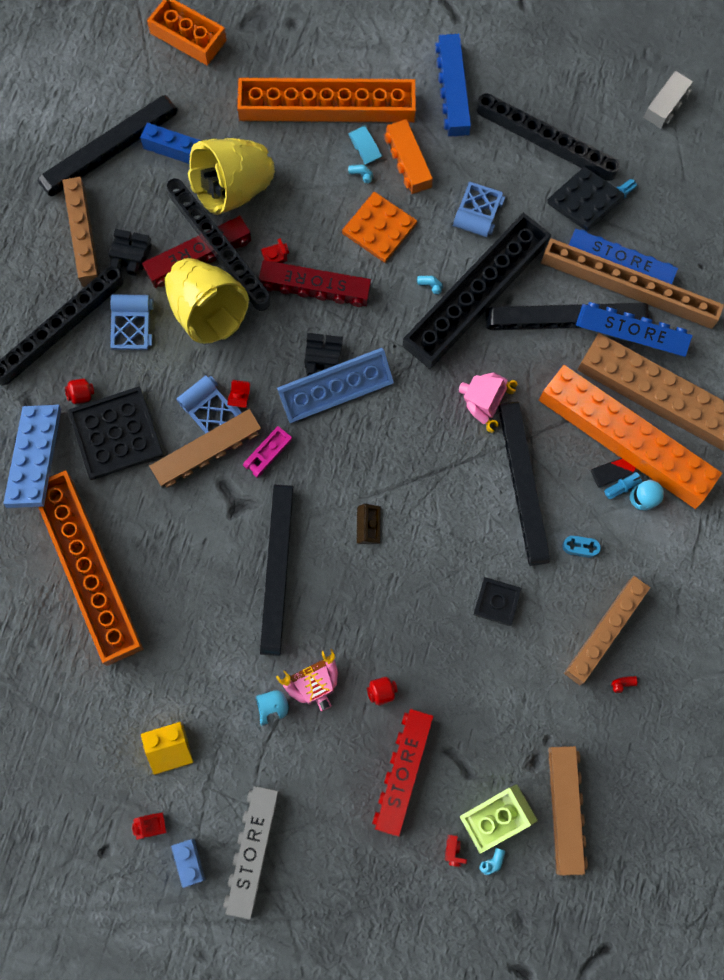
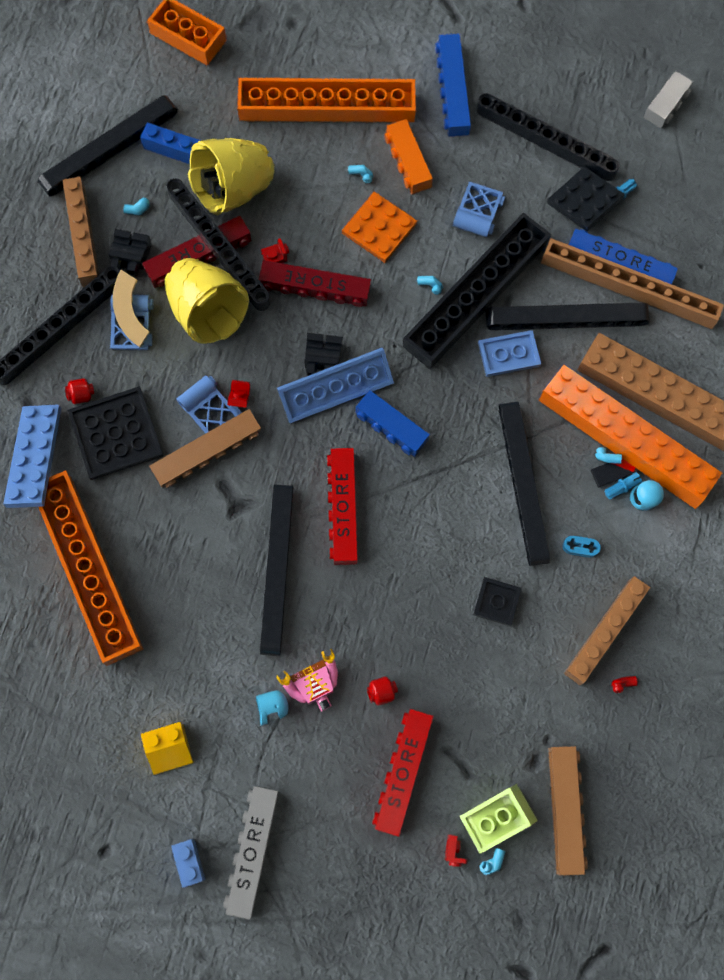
red bracket [132,812,166,840] -> none
dark pink plate [243,426,292,478] -> none
medium azure slope [349,126,382,165] -> none
dark brown slope [357,504,381,544] -> none
bright pink torso [459,373,518,433] -> none
blue brick [576,302,693,357] -> none
none -> tan tile [113,270,150,348]
none -> medium azure arm [124,198,150,215]
none -> red brick [327,448,357,565]
none -> blue brick [355,390,430,457]
none -> medium blue plate [478,330,541,377]
none -> medium azure arm [595,447,622,464]

